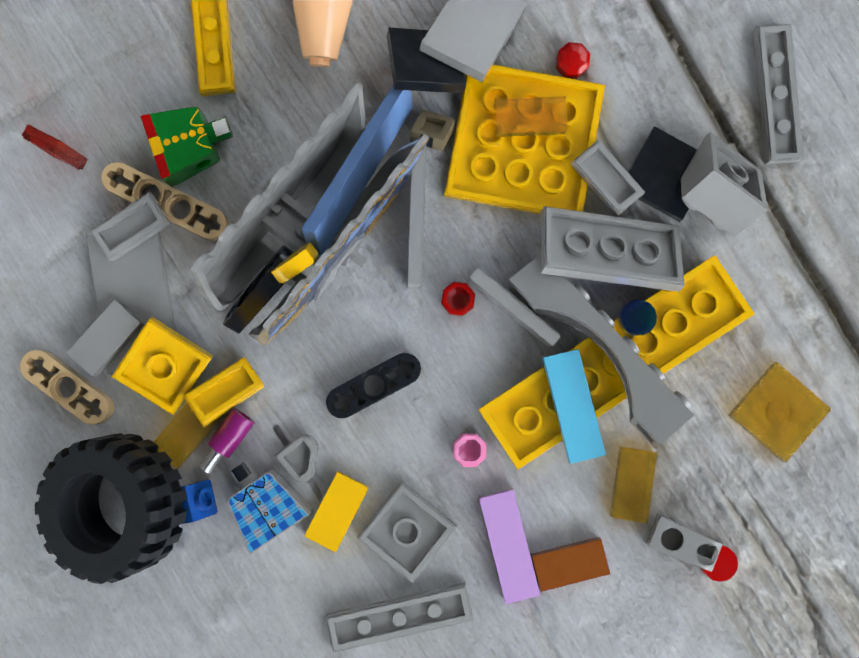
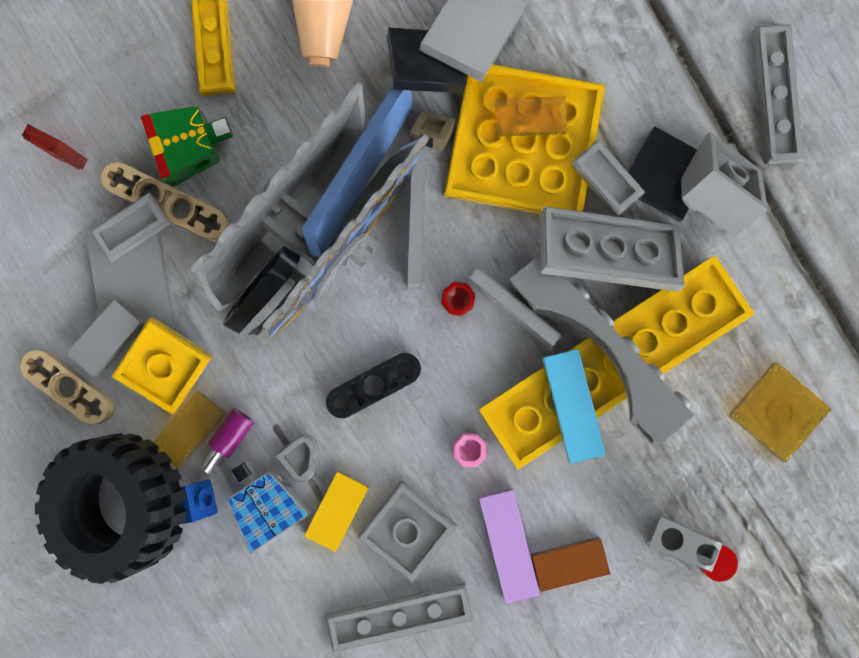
yellow tile [183,357,264,427] -> none
yellow tile [271,242,319,284] -> none
red tile [556,42,590,79] -> none
clear yellow tile [610,446,657,523] -> none
clear blue tile [618,300,657,336] -> none

